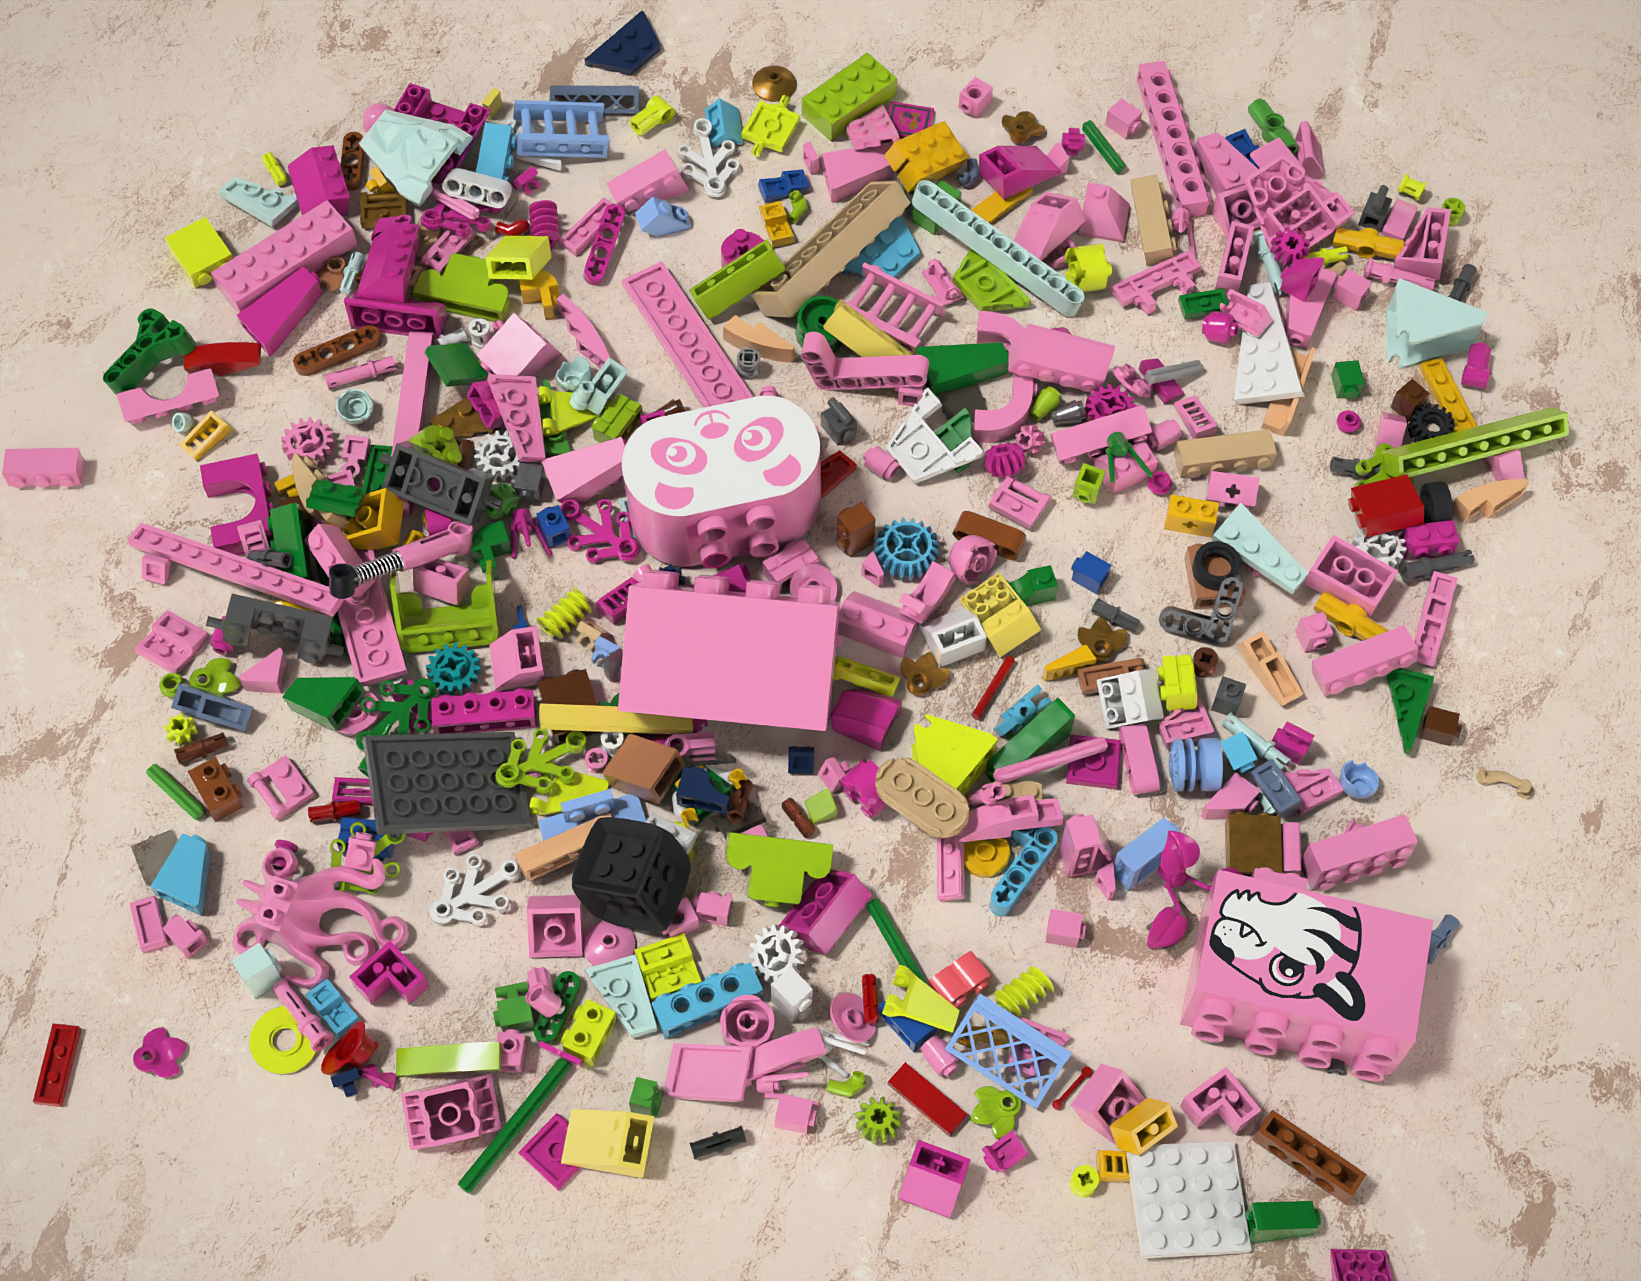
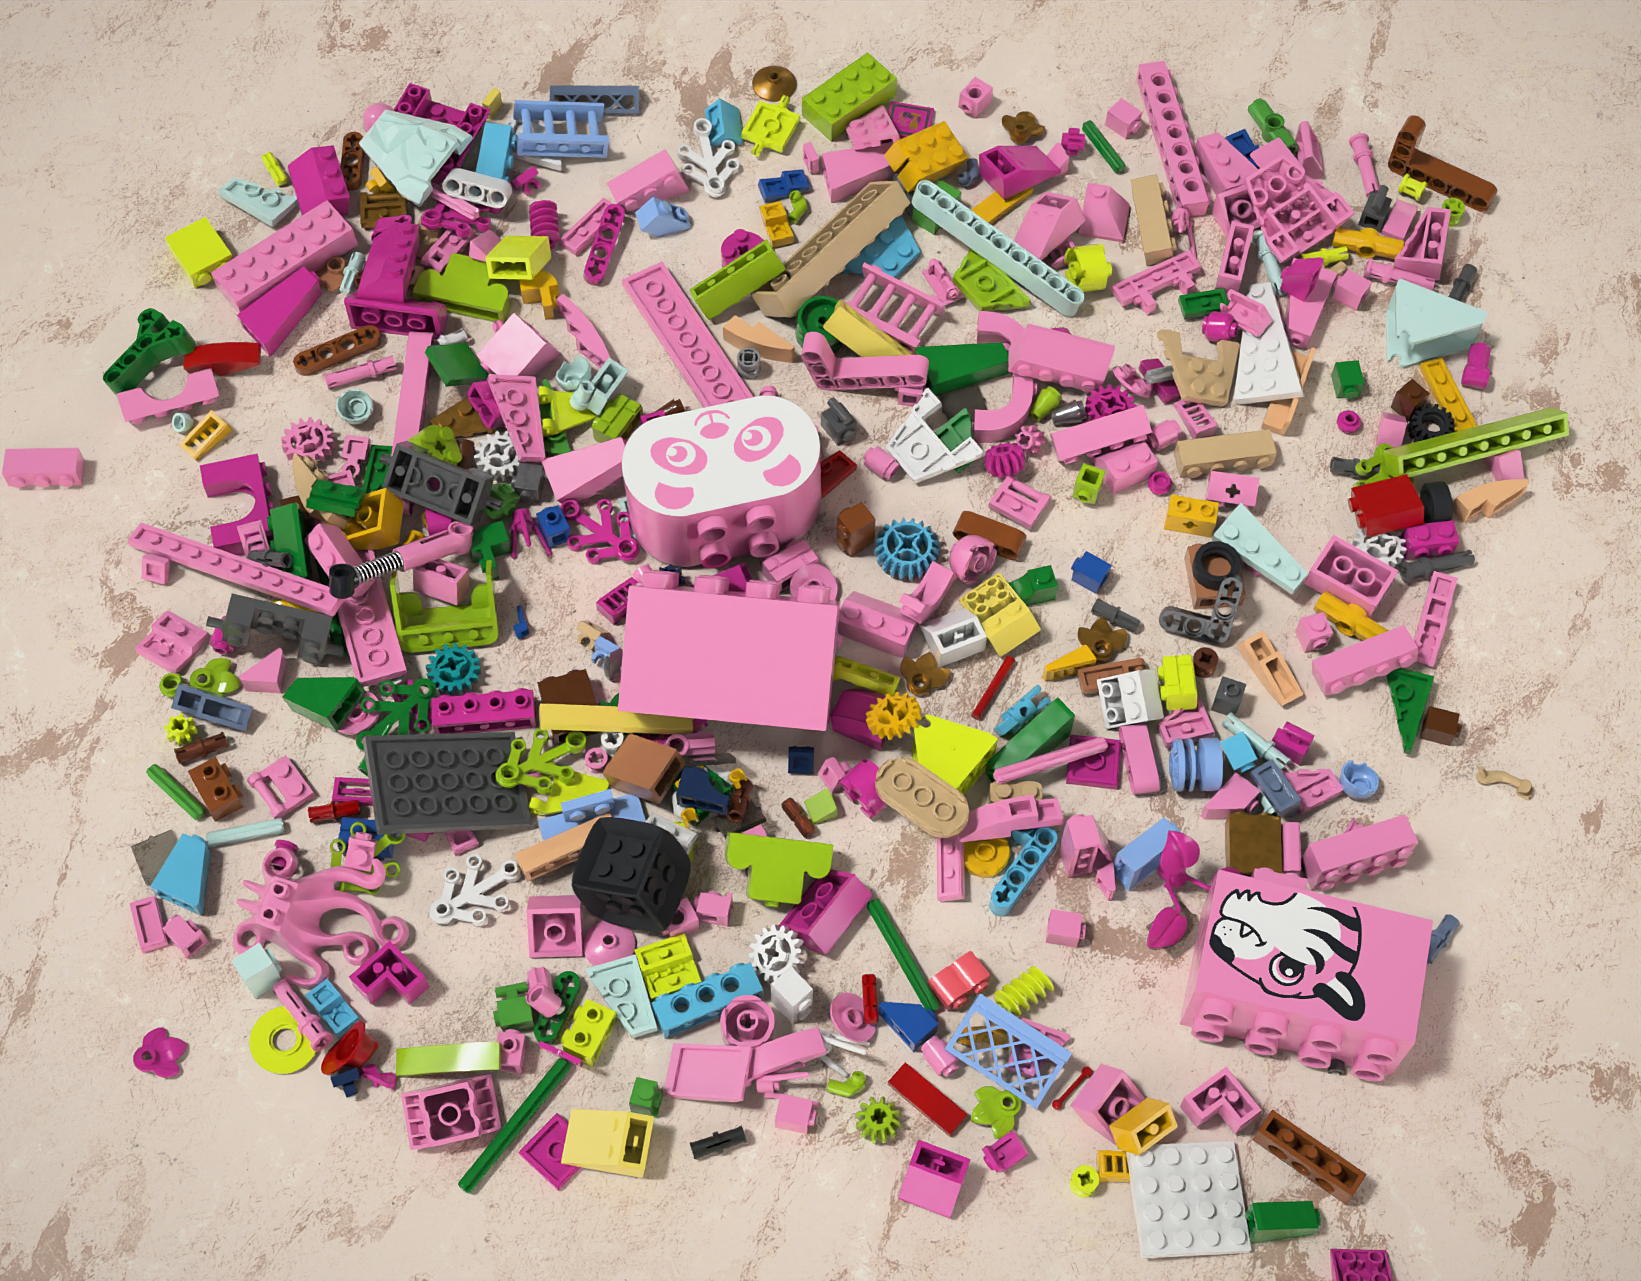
red tile [33,1023,81,1107] -> none
yellow tile [274,474,298,498] -> none
white bush [469,318,492,349] -> none
bright pink slope [489,626,545,691] -> none
red arm [495,219,530,236] -> none
neon yellow piece [537,587,592,639] -> none
dark blue wing [584,11,660,76] -> none
neon yellow piece [629,95,675,136] -> none
bright pink slope [861,551,884,588] -> none
neon yellow flag [882,965,960,1033] -> none
bright pink pin [965,782,1006,809] -> none
green plant [1105,432,1153,483] -> none
dark pink gear [1270,227,1310,267] -> none
none -> light aqua axle [206,818,284,847]
none -> bright pink slope [469,230,501,262]
none -> yellow gear [866,692,922,740]
none -> tan wing [1157,329,1240,407]
none -> bright pink pin [1349,133,1379,198]
none -> dark orange beam [1388,115,1498,212]

